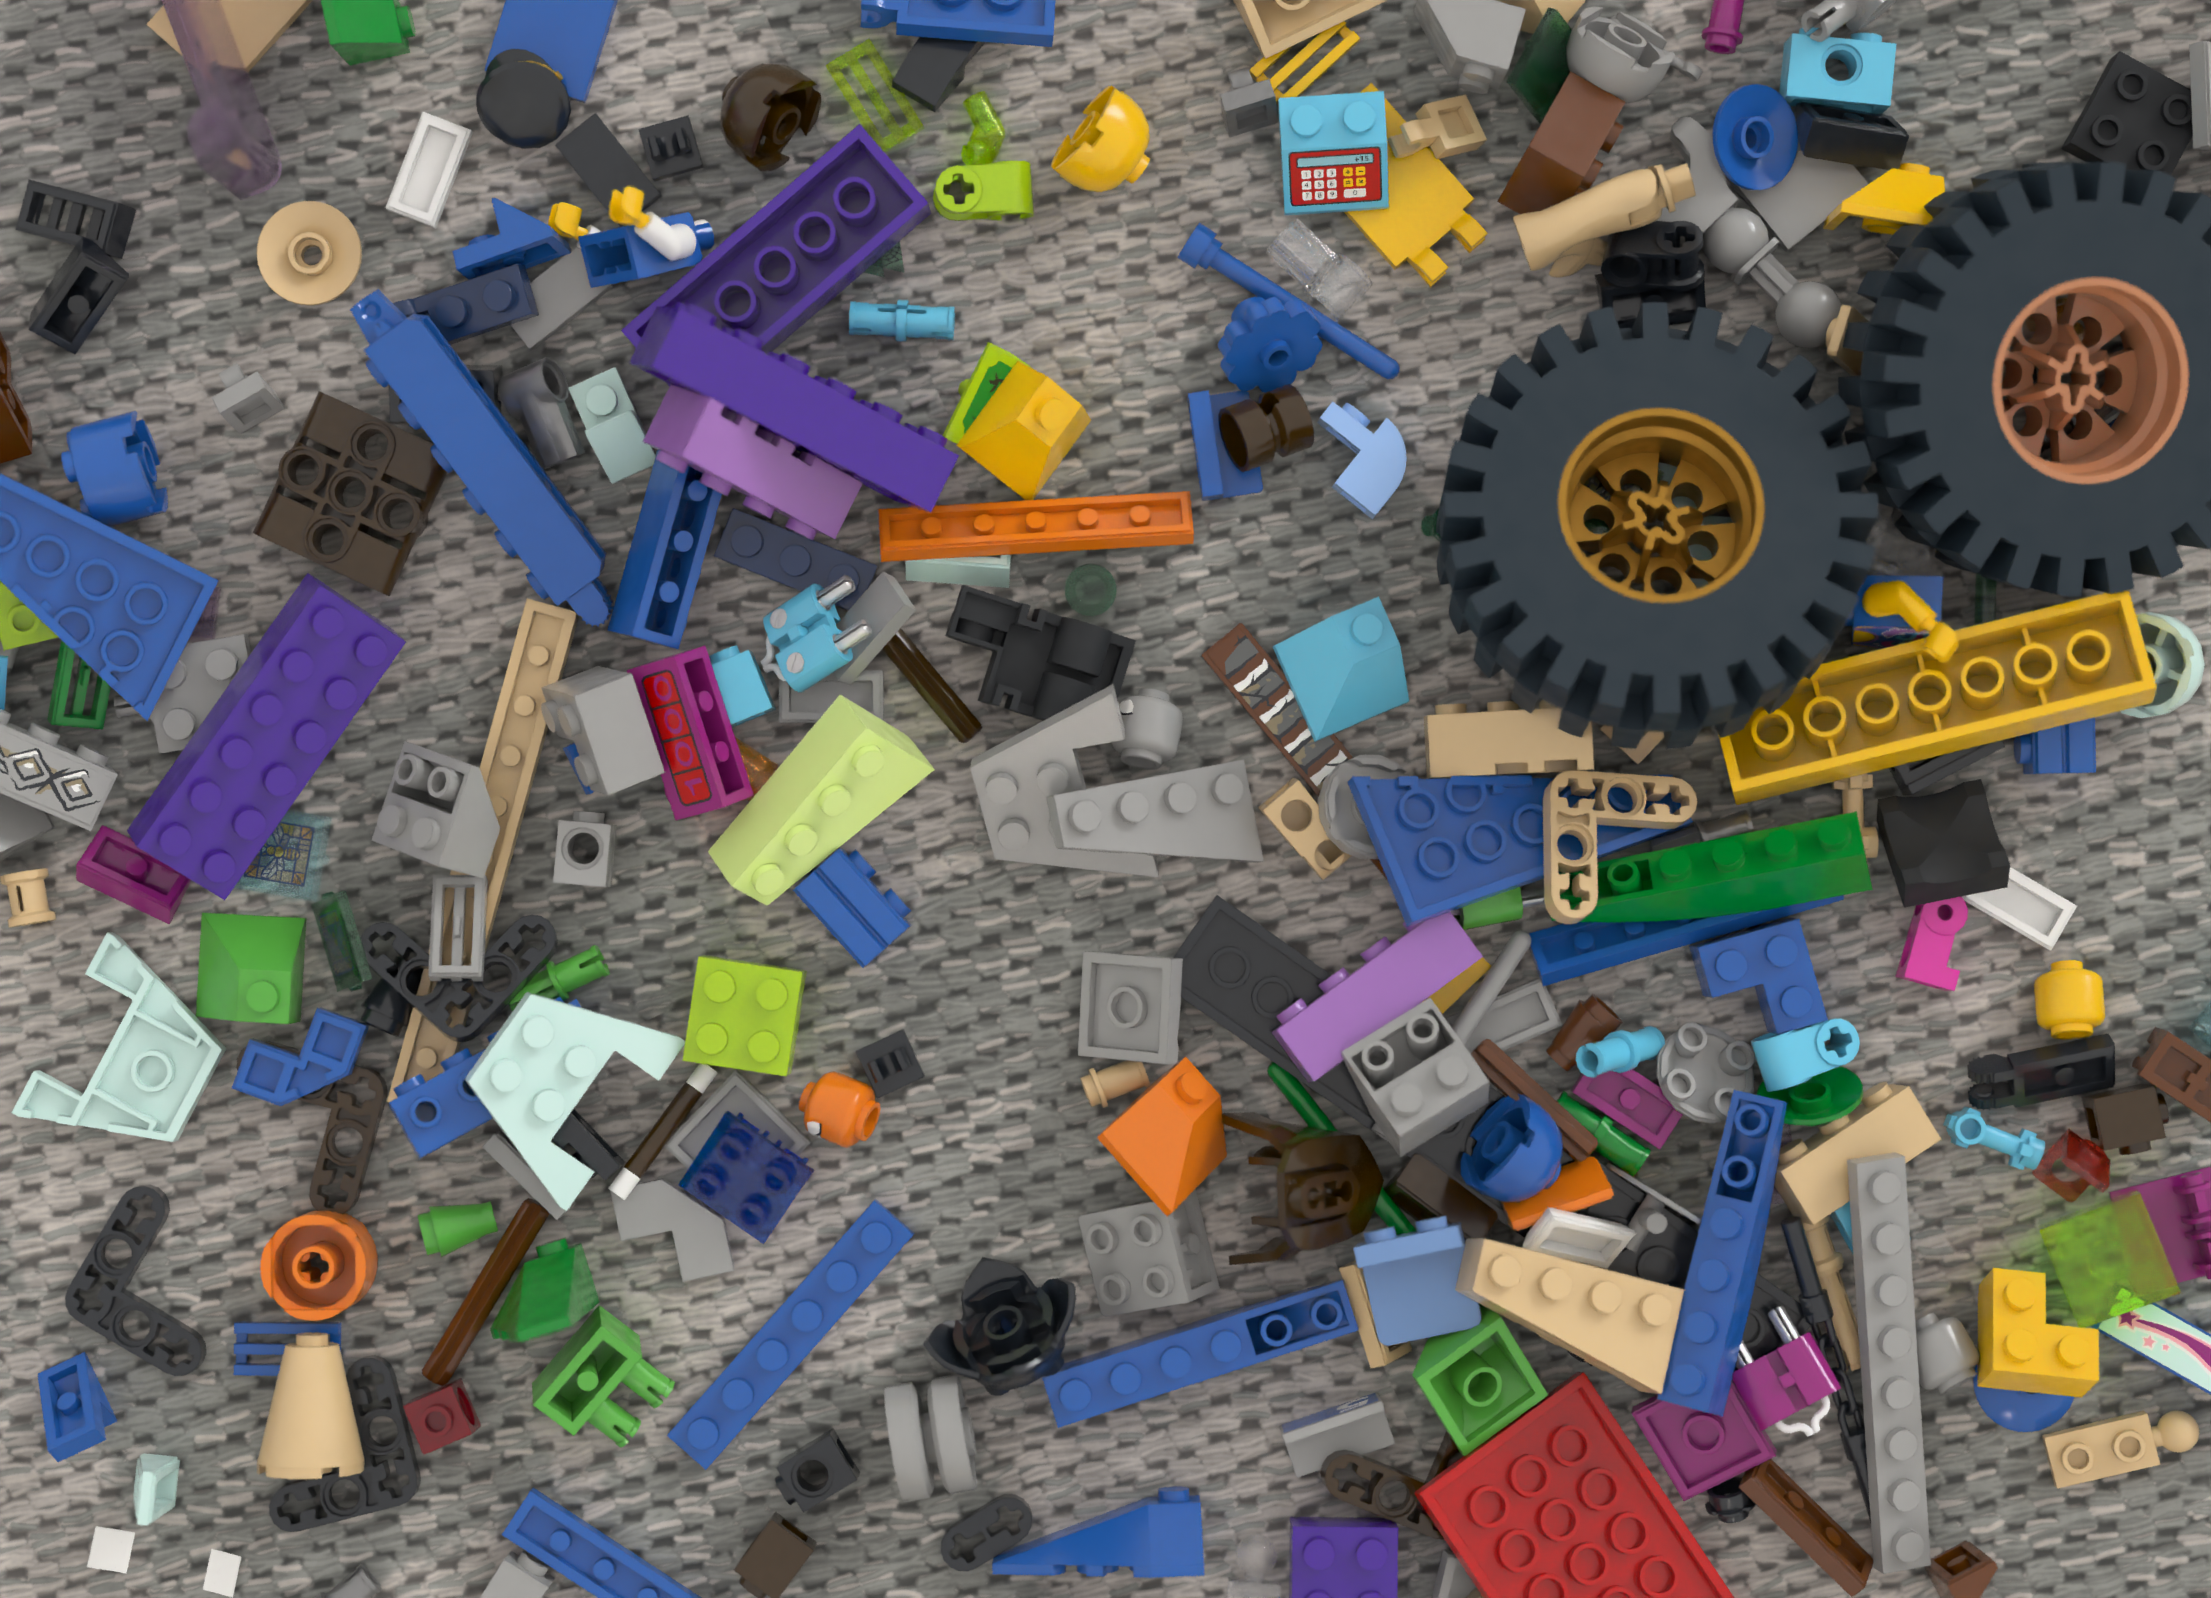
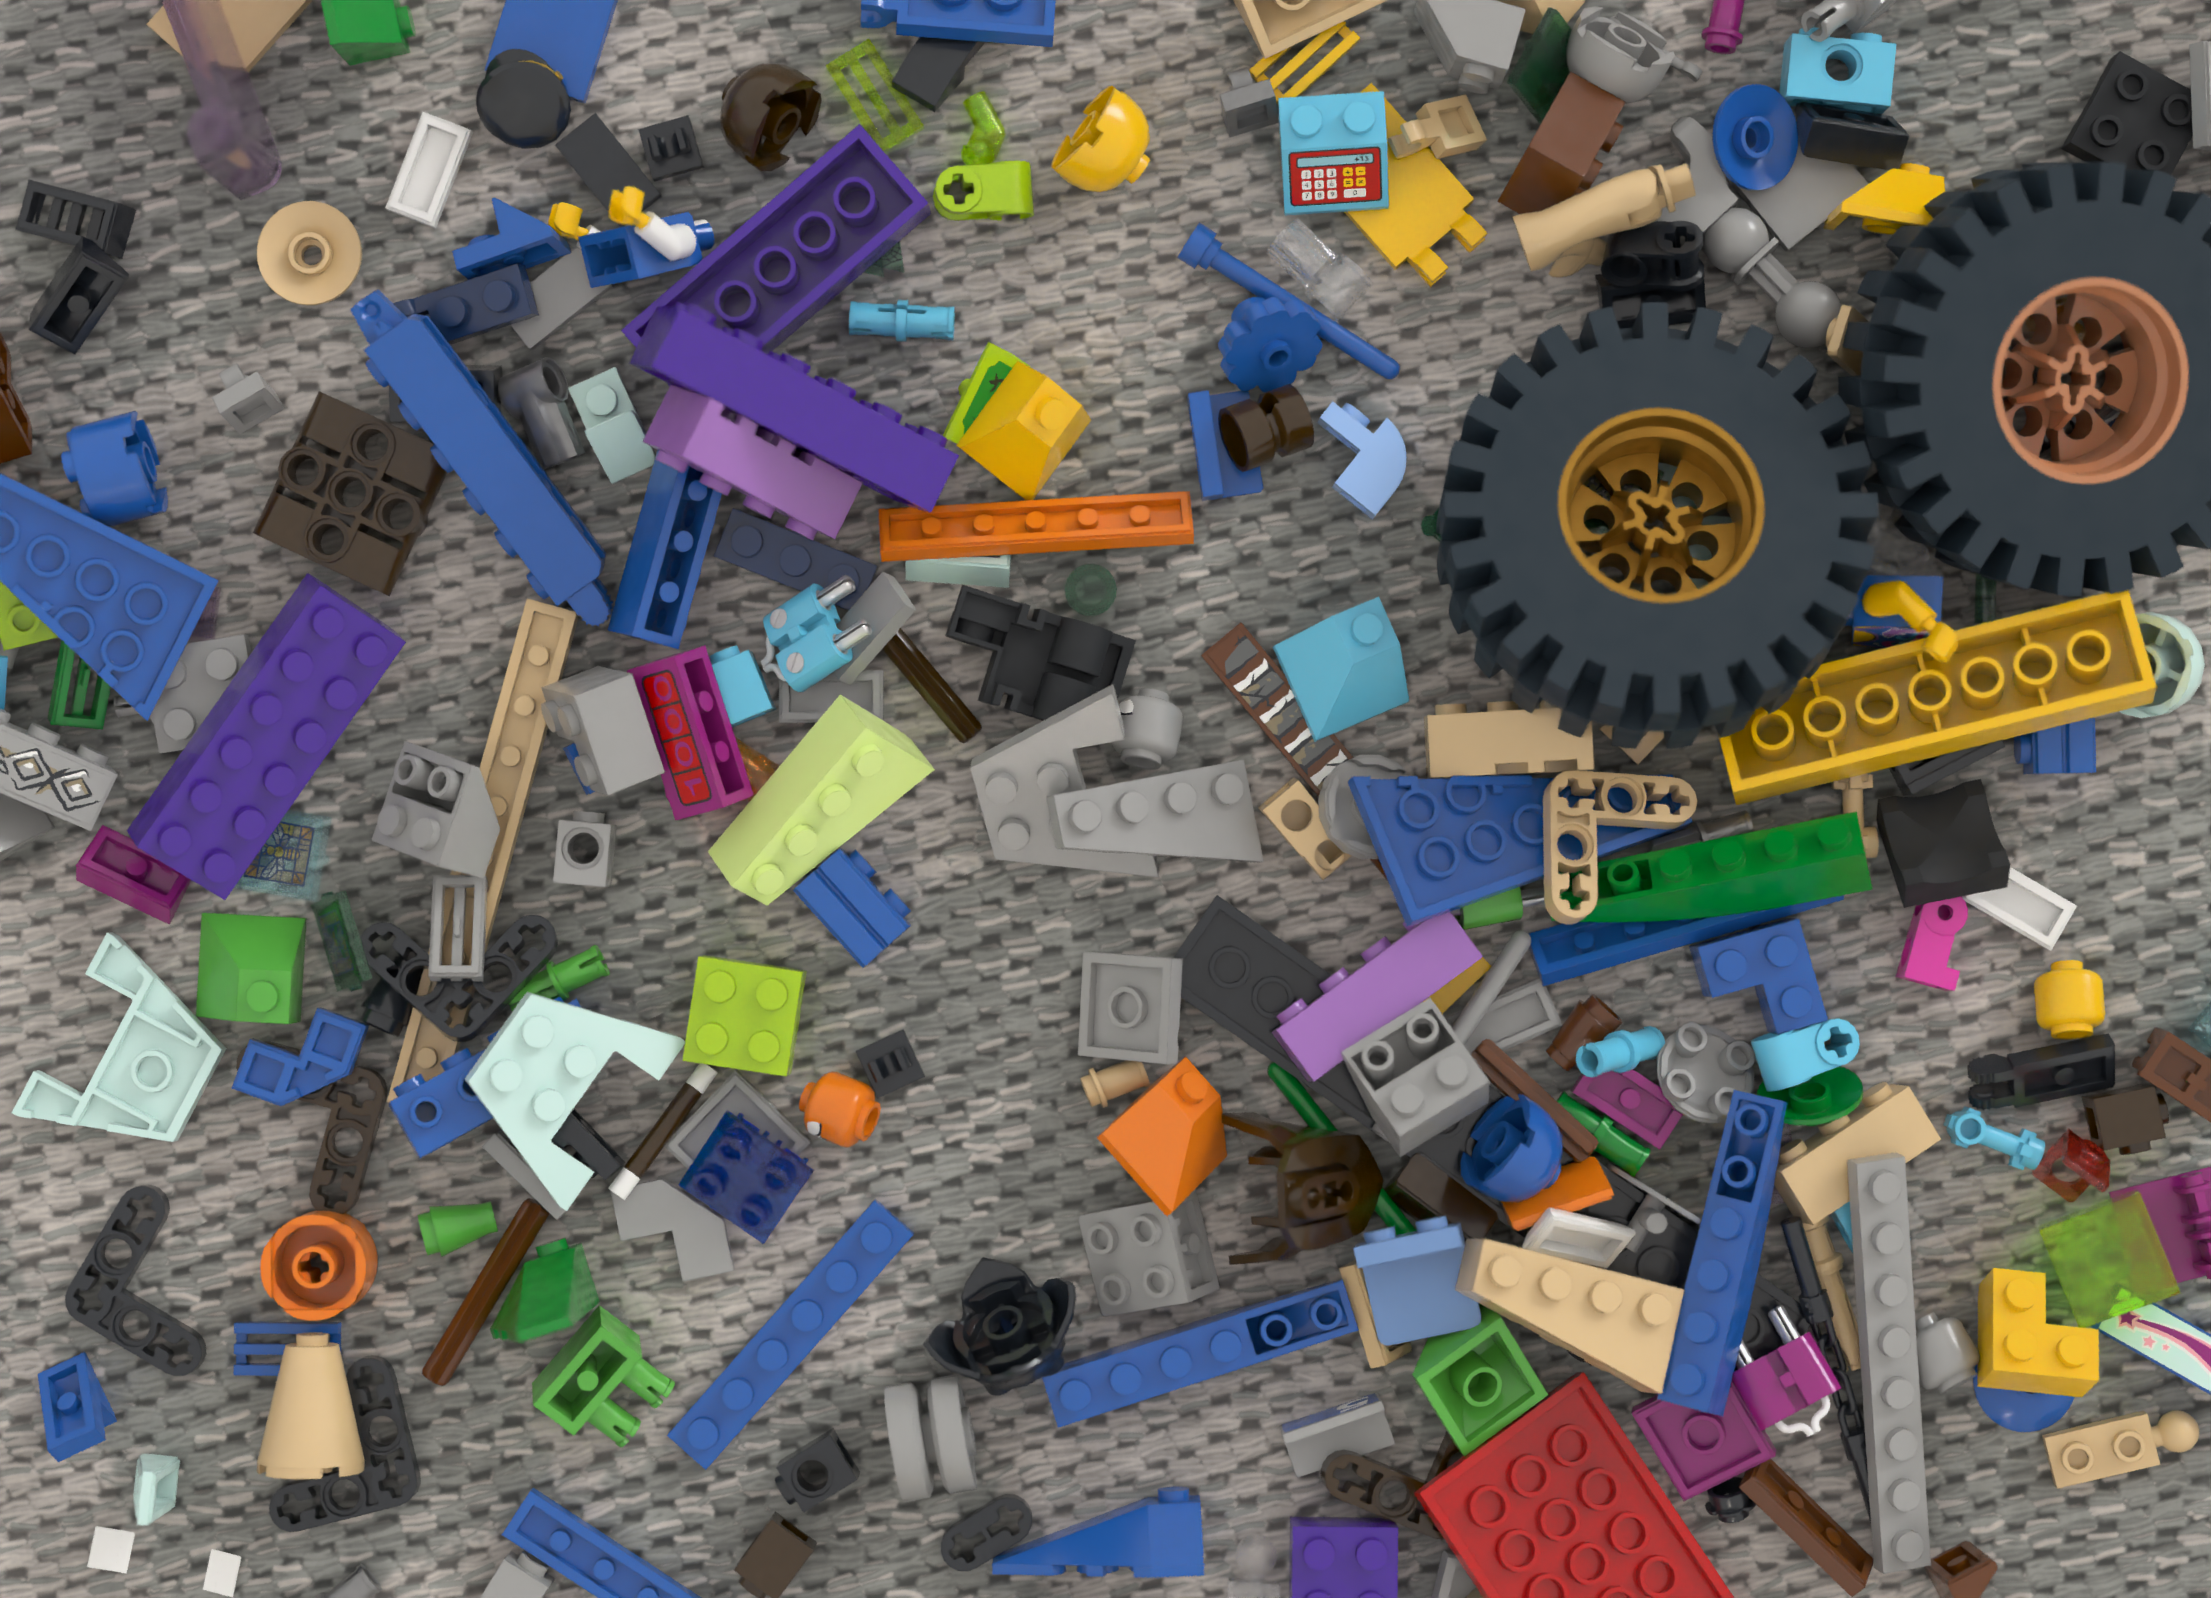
tan bush [0,868,56,928] -> none
dark red brick [403,1378,481,1455] -> none

